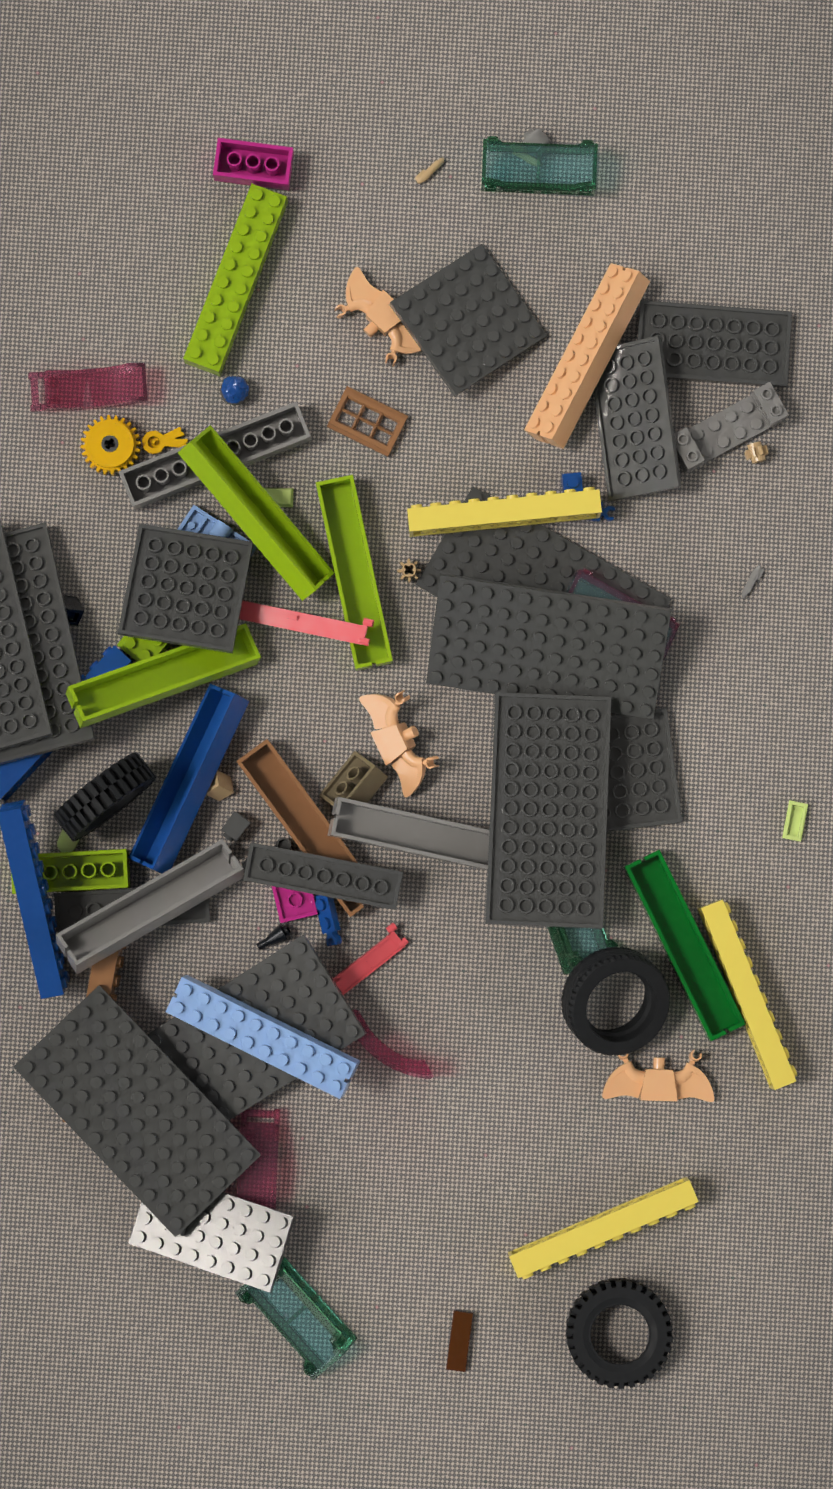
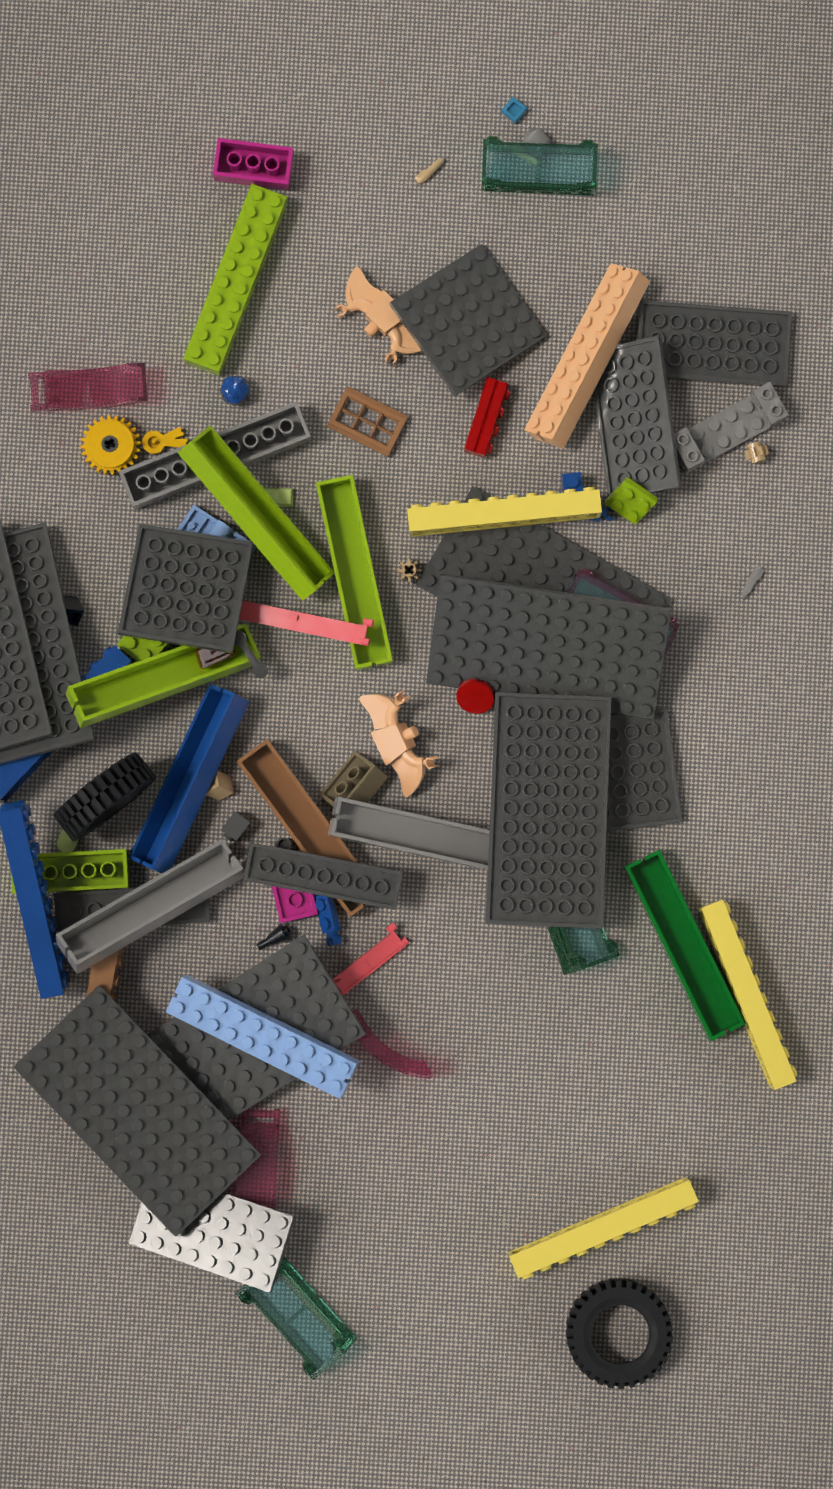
reddish brown tile [446,1310,473,1372] -> none
black tyre [561,947,670,1056] -> none
light nougat torso [602,1050,715,1102] -> none
yellowish green tile [782,800,808,842] -> none
none -> reddish brown plate [195,648,236,669]
none -> dark grey bar [235,631,268,679]
none -> red tile [456,679,495,714]
none -> red brick [464,377,511,458]
none -> dark azure tile [501,97,528,124]
none -> lime plate [604,477,658,525]

